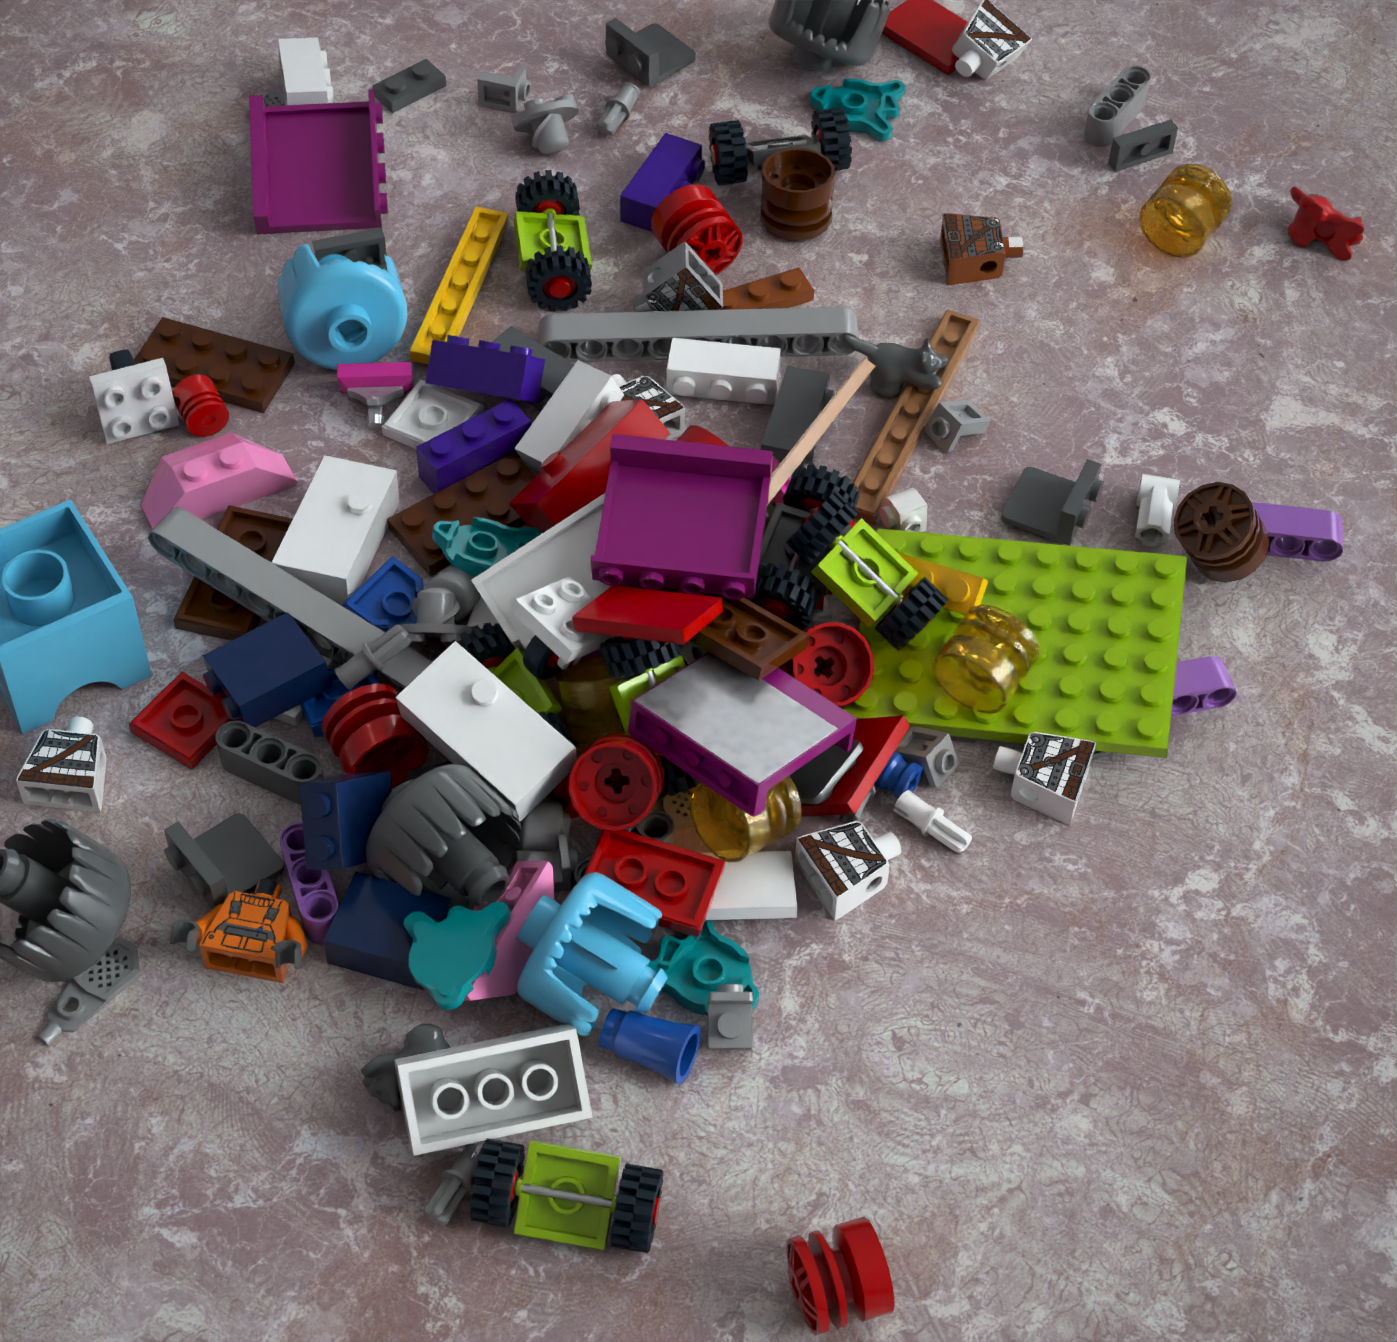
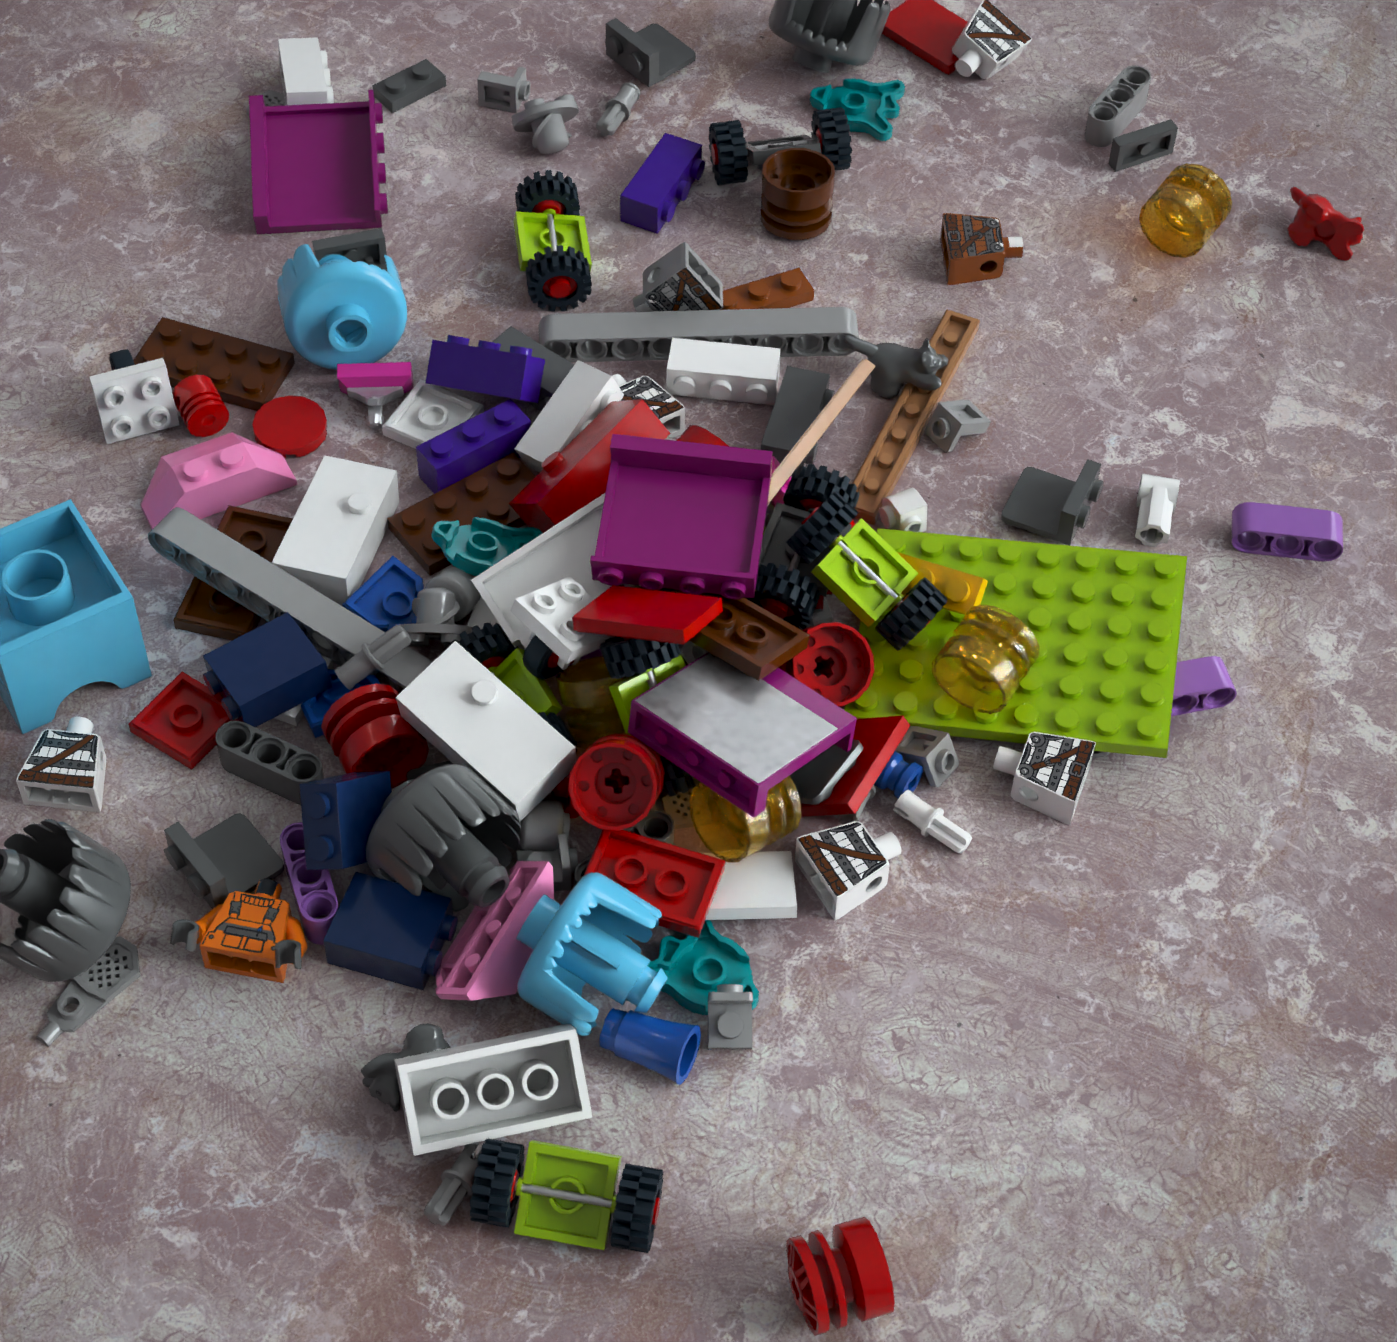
teal tile [403,901,511,1010] -> none
yellow plate [410,206,509,365] -> none
red wheel [651,184,743,275] -> none
reddish brown wheel [1173,482,1269,583] -> none
none -> red tile [252,395,327,458]

